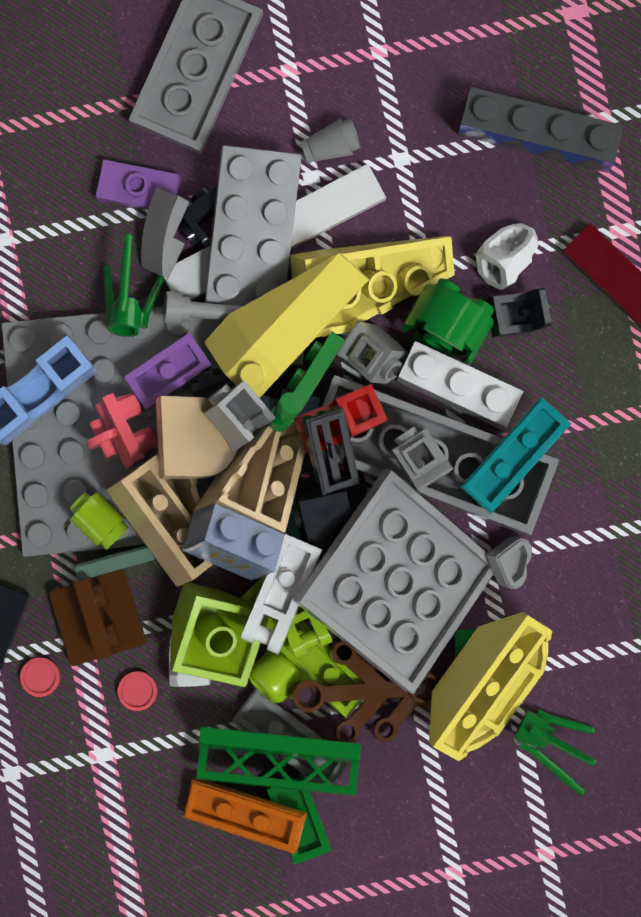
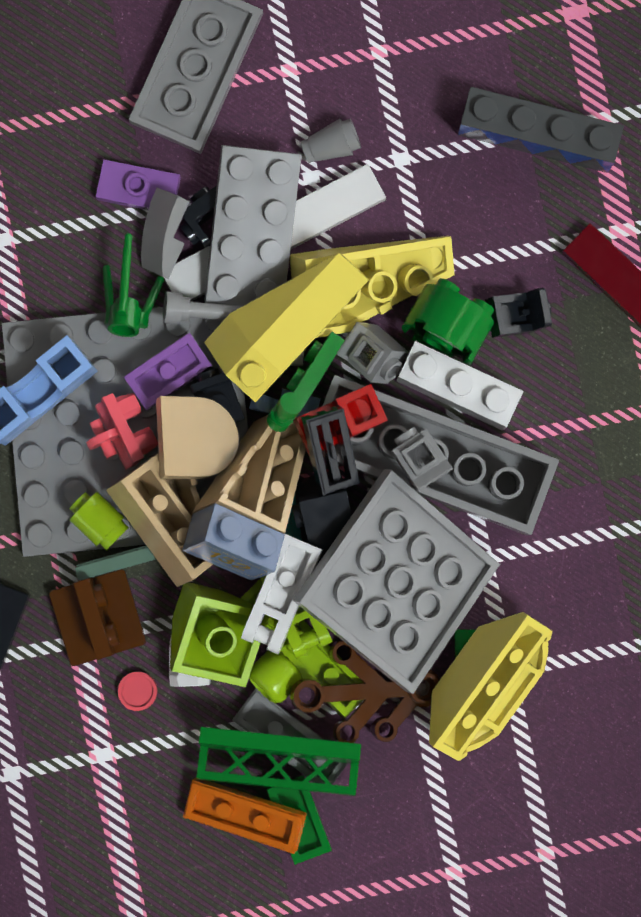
coral piece [20,657,60,697] -> none
light grey window [204,380,275,451] -> none
teal tile [460,397,572,514] -> none
white rock [476,223,538,290] -> none
light grey tile [486,537,532,589] -> none
green plant [514,709,596,796] -> none

